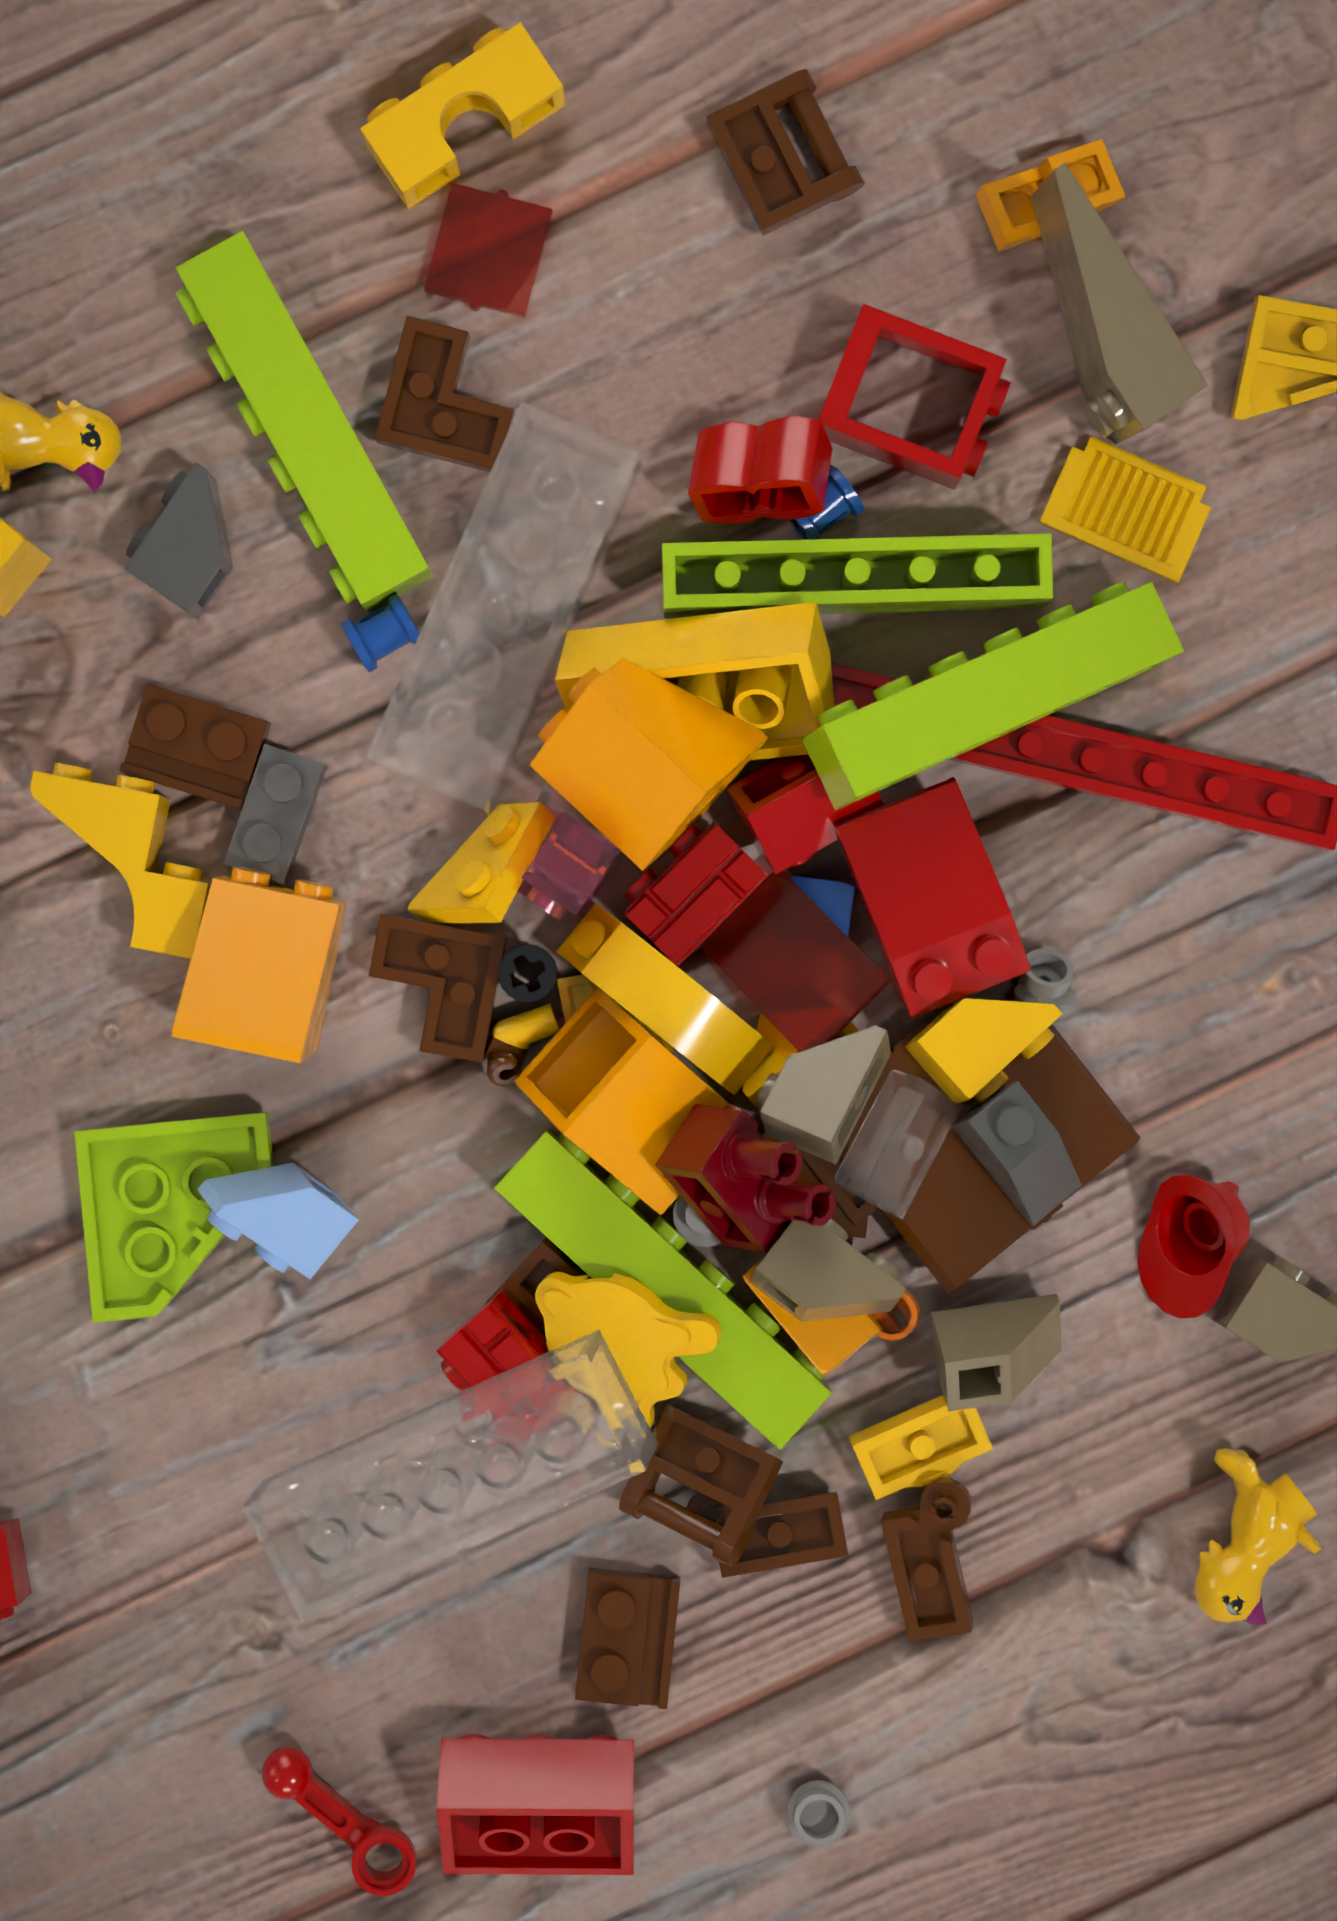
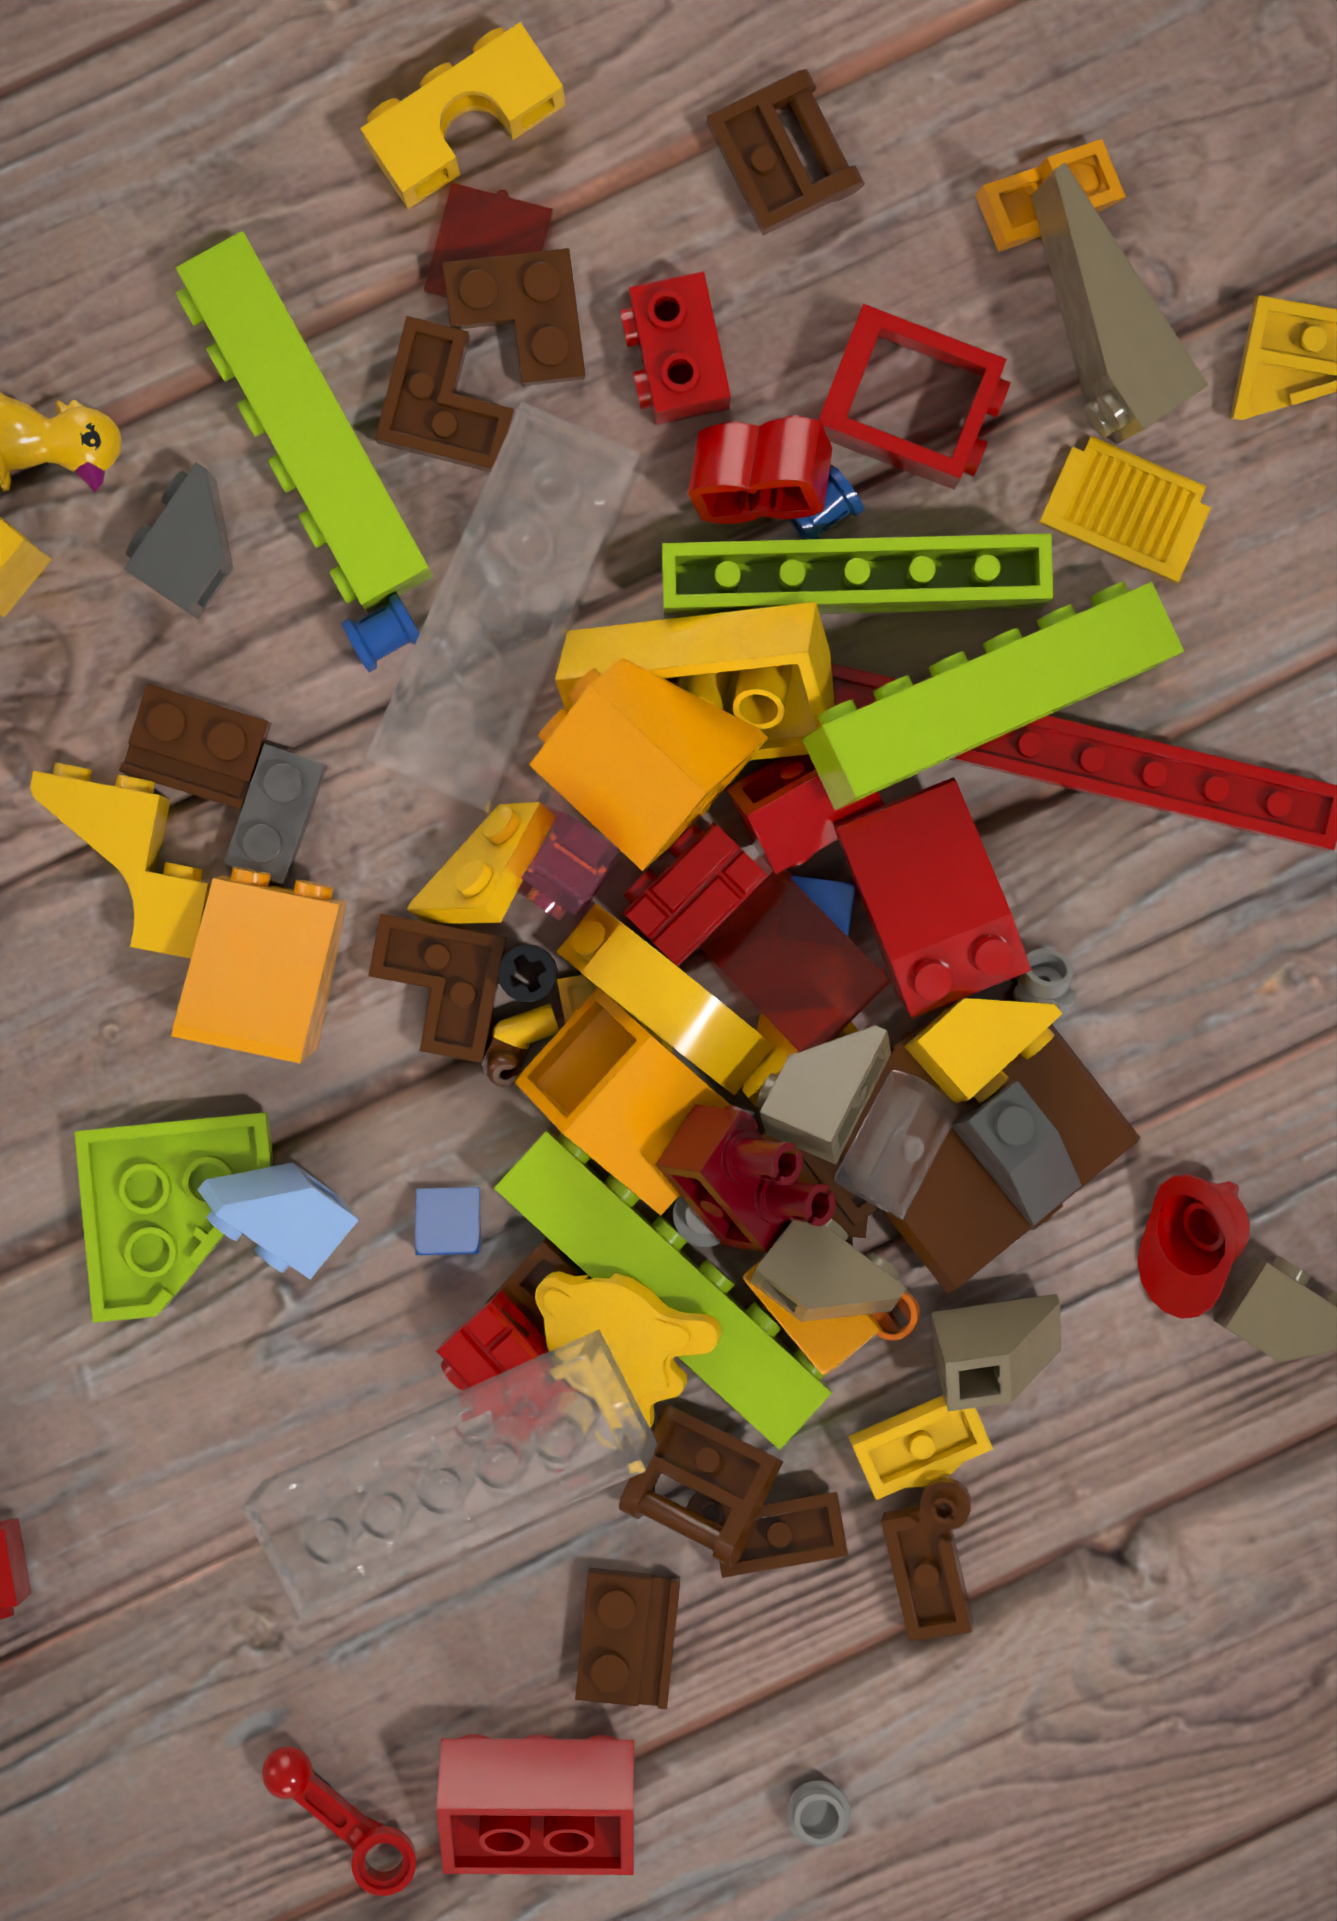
yellow animal [1194,1448,1321,1625] -> none
none -> slope [415,1186,482,1255]
none -> reddish brown plate [442,248,586,387]
none -> red brick [619,271,731,425]

